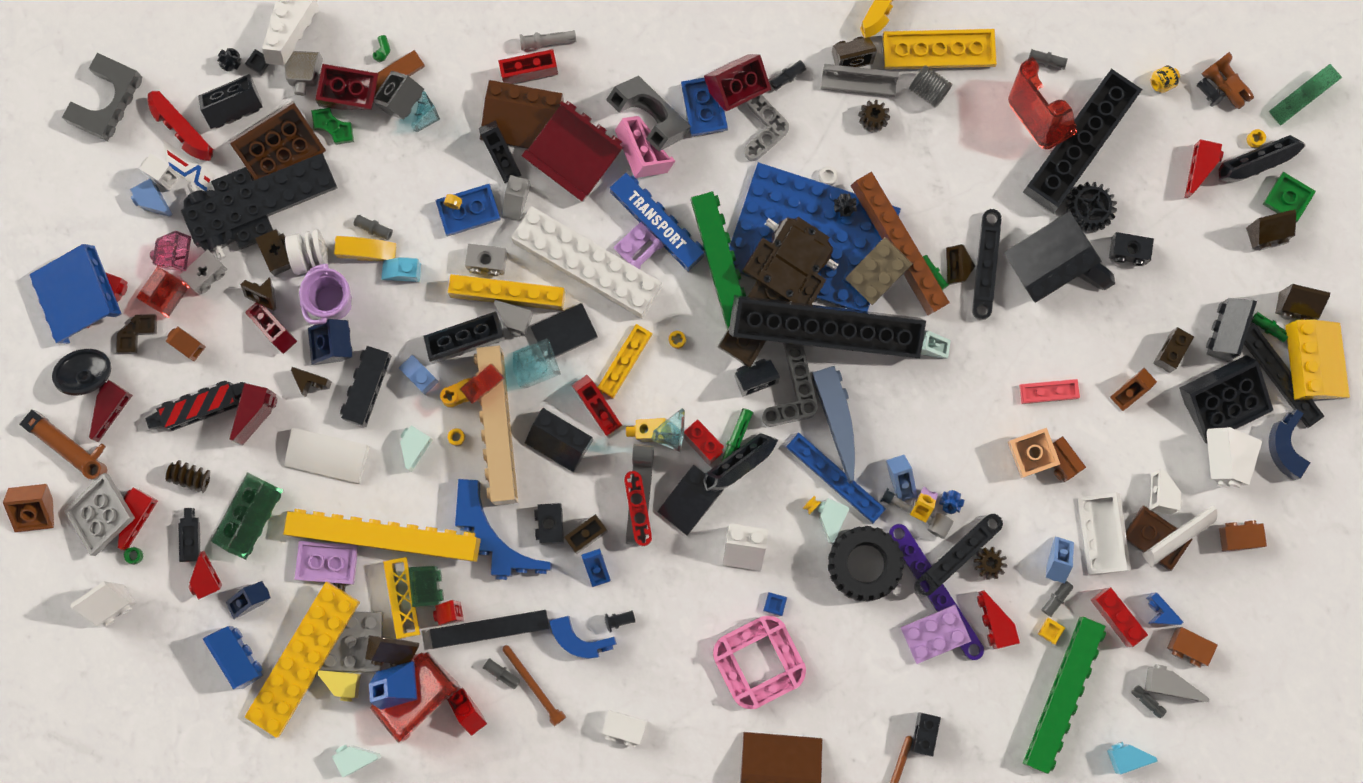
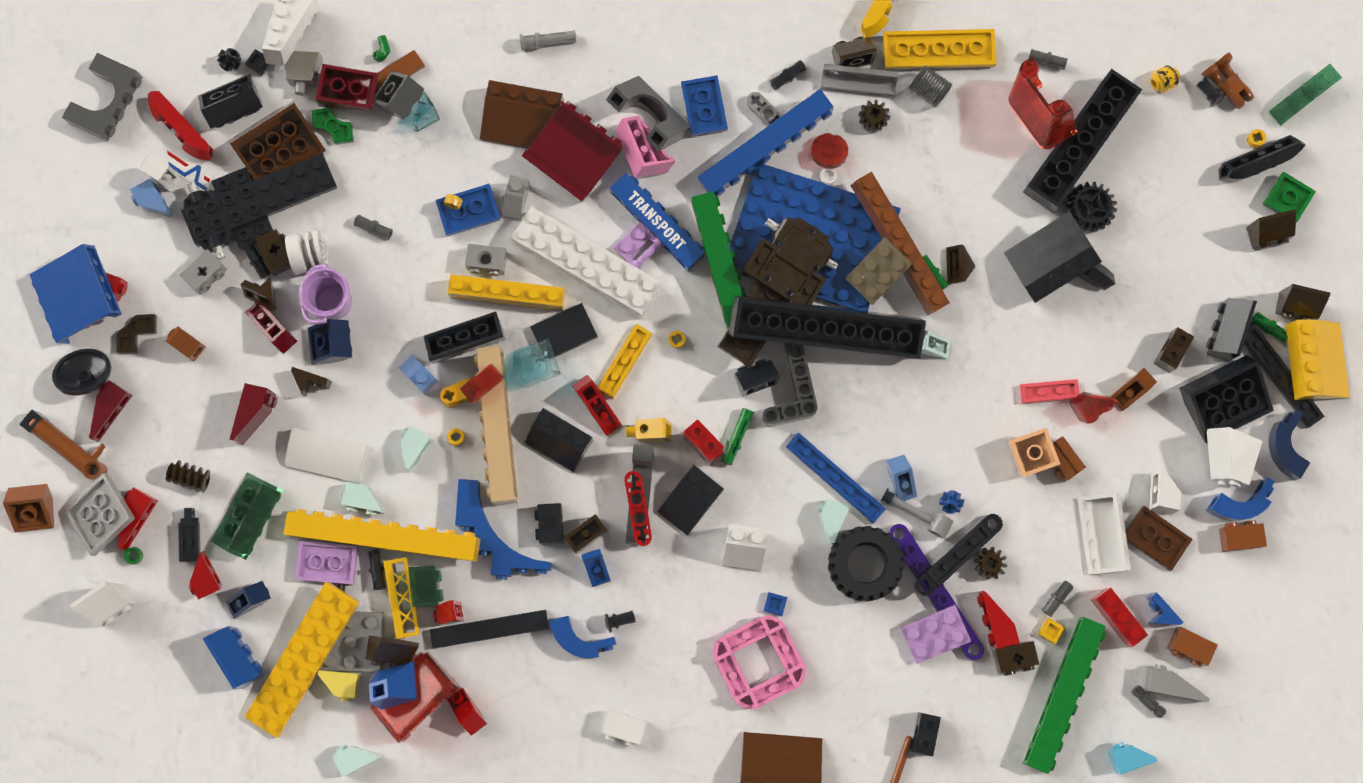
clear red slope [136,266,190,318] -> none
black hinge [145,381,245,431] -> none
clear pink torso [150,231,192,271] -> none
yellow slope [334,236,396,262] -> none
black brick [340,346,392,427] -> none
medium azure slope [381,257,421,282] -> none
black slope [479,120,522,183] -> none
dark grey axle [483,658,520,689] -> none
light grey slope [494,300,533,337] -> none
red brick [498,49,558,84] -> none
dark orange piece [503,645,566,727] -> none
clear light blue slope [652,408,685,452] -> none
black brick [703,433,778,492] -> none
dark red slope [704,54,771,111] -> none
yellow bush [803,496,821,515] -> none
sand blue slope [812,366,855,484] -> none
black gear [834,193,857,217] -> none
yellow leg [910,486,938,523] -> none
black plate [972,209,1002,320] -> none
medium blue slope [1046,536,1074,584] -> none
black brick [1109,232,1154,266] -> none
white slope [1142,506,1218,567] -> none
red slope [1184,139,1224,198] -> none
none -> black axle [242,243,270,279]
none -> light aqua slope [342,482,384,516]
none -> black pin [367,549,386,590]
none -> blue brick [698,89,834,197]
none -> clear red tile [811,133,848,169]
none -> dark brown brick [992,641,1039,676]
none -> clear red slope [1068,391,1118,424]
none -> blue arch [1206,477,1275,521]

